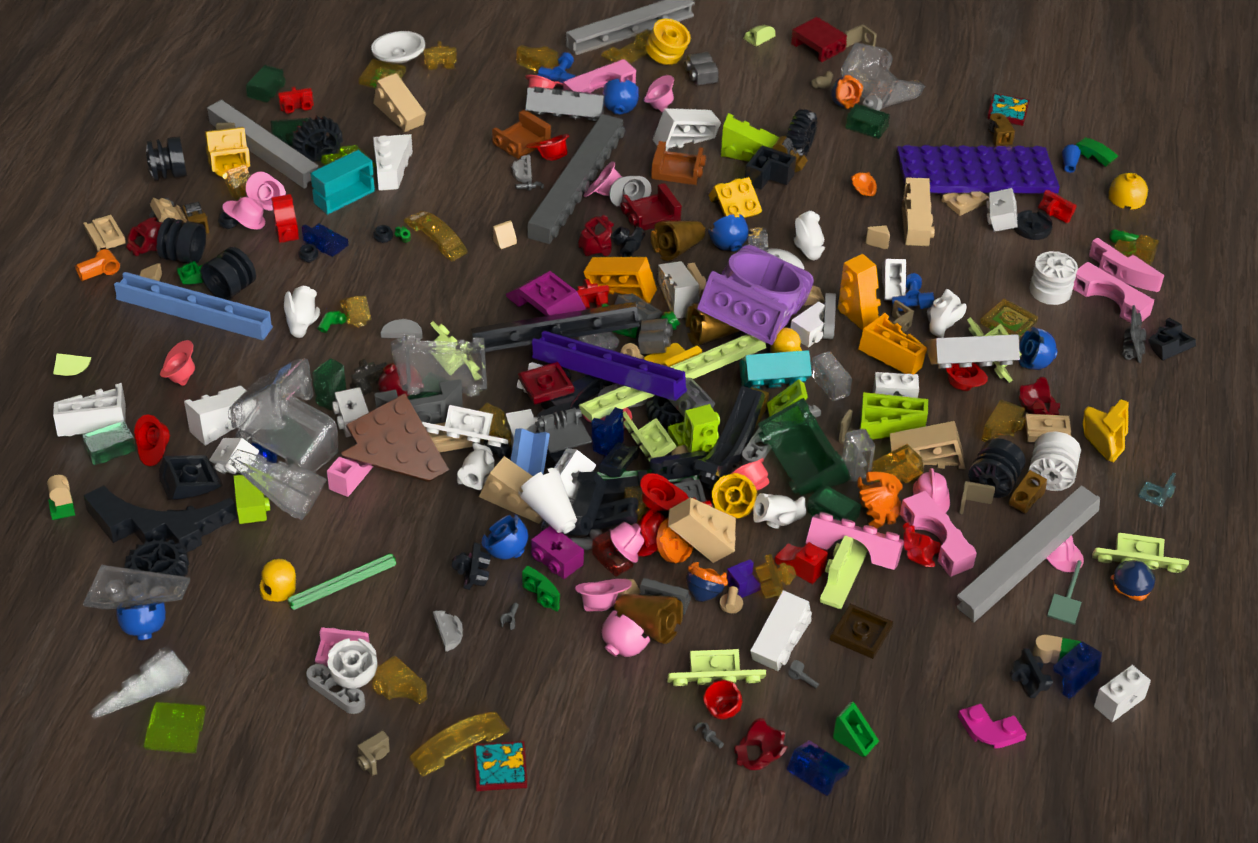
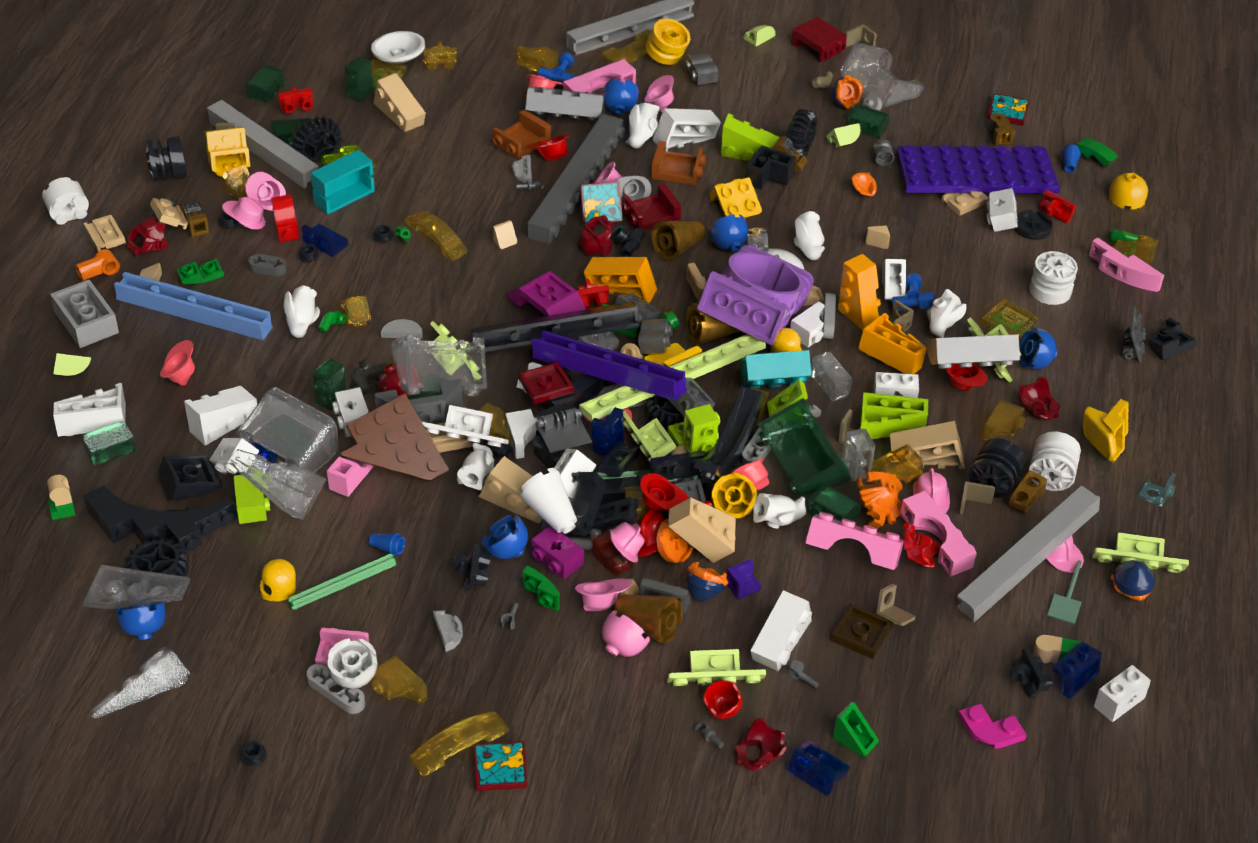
red piece [134,414,170,466] -> none
clear neon green slope [144,702,206,753] -> none
black wheel [157,217,206,264] -> none
black wheel [200,246,256,300] -> none
clear windscreen [228,359,313,429] -> none
dark tan bracket [357,731,390,776] -> none
white wedge [373,134,412,190] -> none
medium blue panel [511,428,550,476] -> none
white wedge [658,261,700,319] -> none
tan plate [720,586,743,613] -> none
clear yellow hips [755,554,796,599] -> none
red arch [774,542,828,585] -> none
yellowish green bracket [820,536,868,609] -> none
tan wedge [902,178,934,246] -> none
tan plate [1024,414,1072,442] -> none
bright pink arch [1073,262,1154,323] -> none
none -> white brick [42,177,89,225]
none -> light grey brick [50,280,119,348]
none -> black plate [240,741,266,766]
none -> dark grey beam [248,254,287,276]
none -> clear green brick [345,57,374,102]
none -> blue cone [369,533,405,556]
none -> tile [580,181,623,224]
none -> white animal [625,103,660,149]
none -> yellowish green brick [826,123,860,147]
none -> dark grey wheel [873,140,894,166]
none -> dark tan bracket [876,584,915,626]

